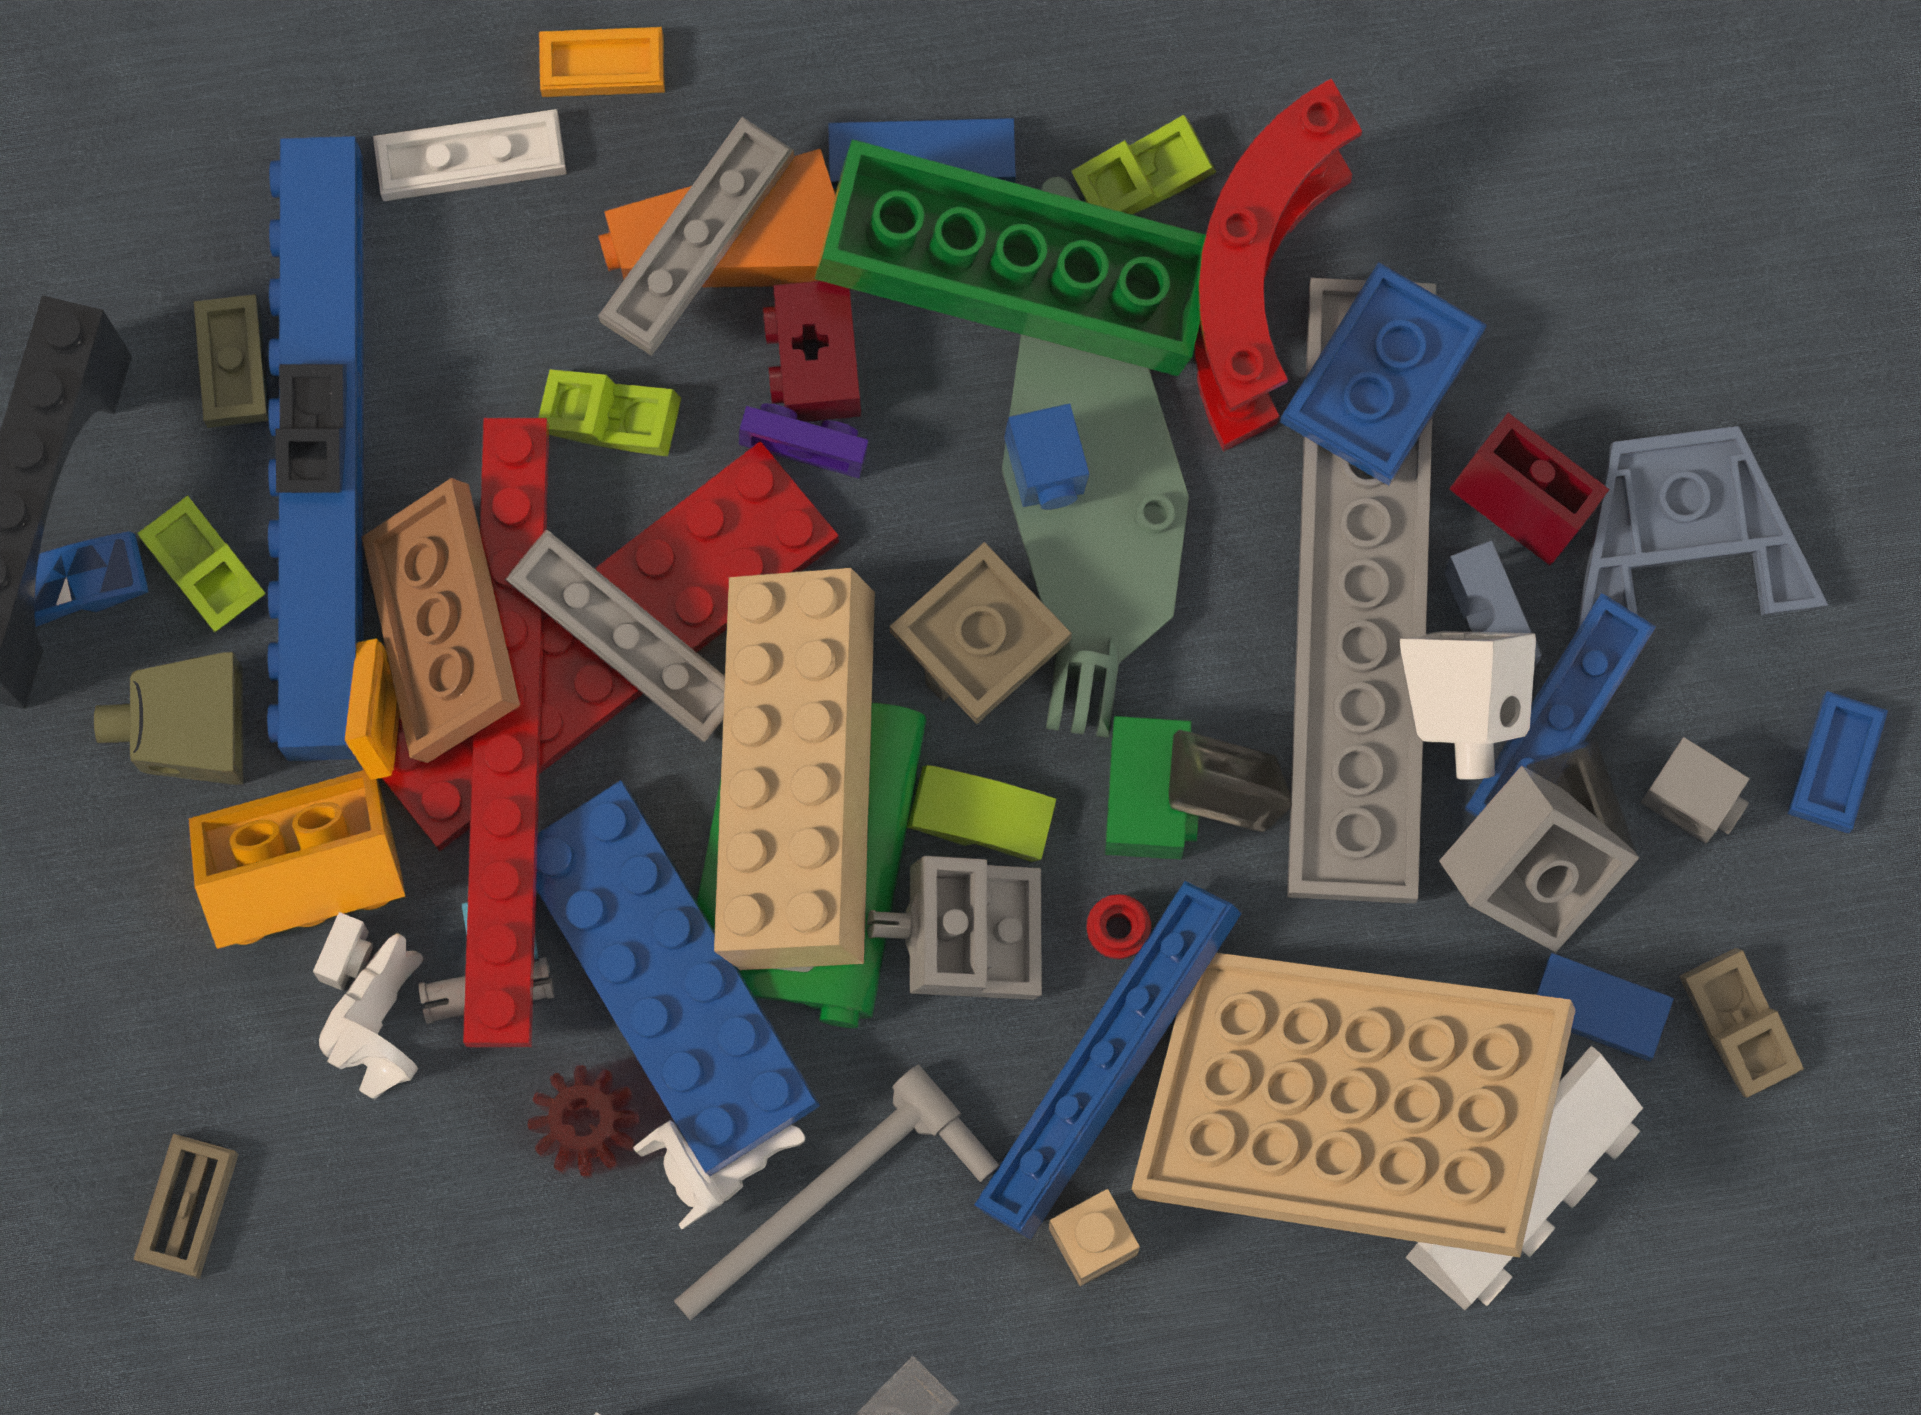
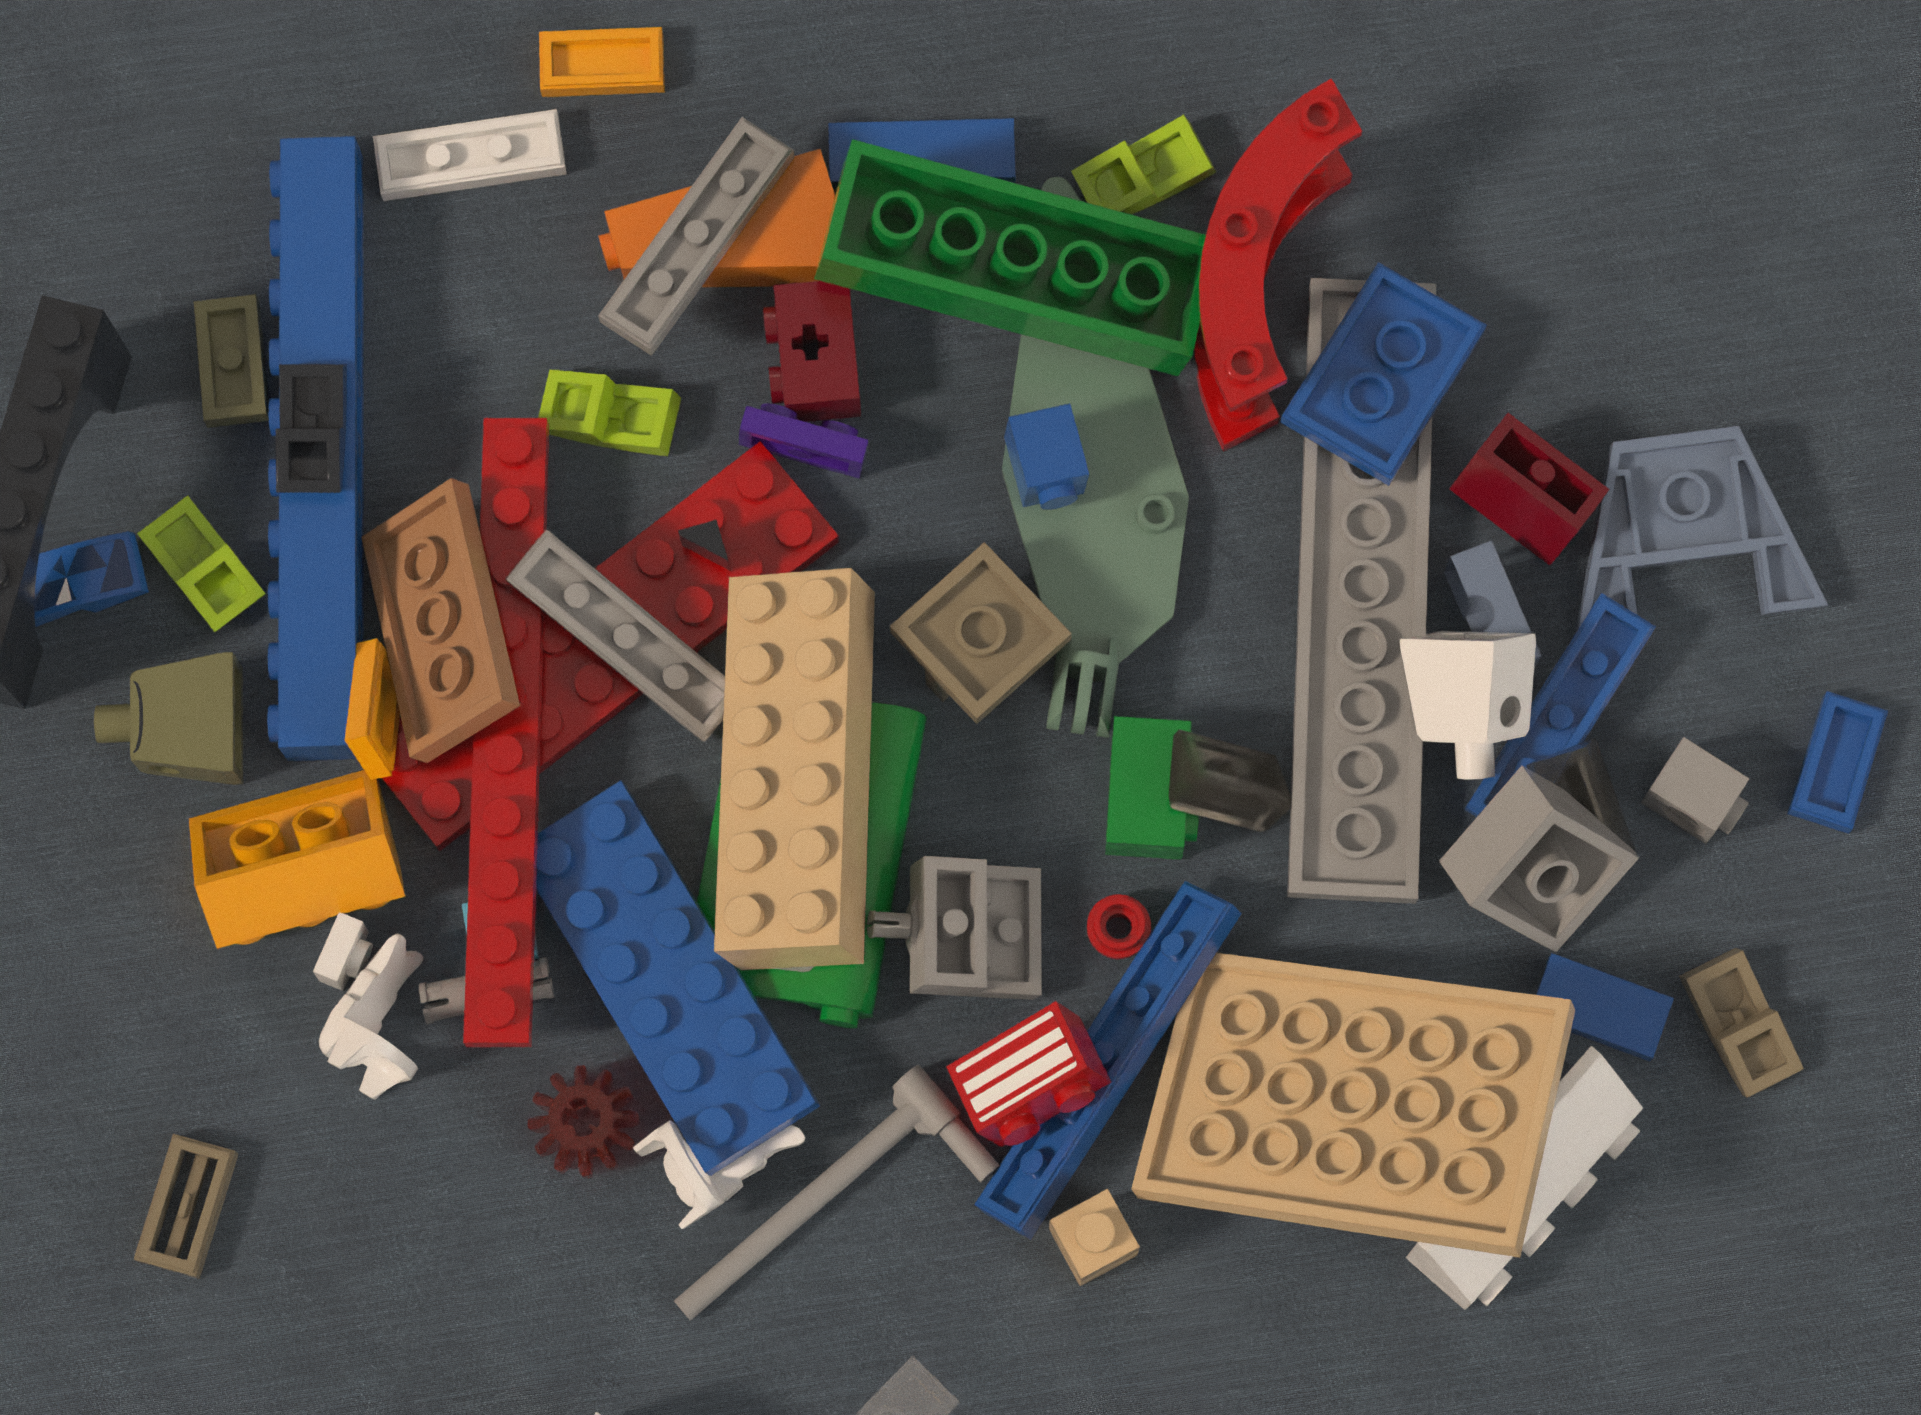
lime slope [907,765,1056,862] -> none
none -> black piece [678,520,731,571]
none -> brick [946,1001,1111,1147]

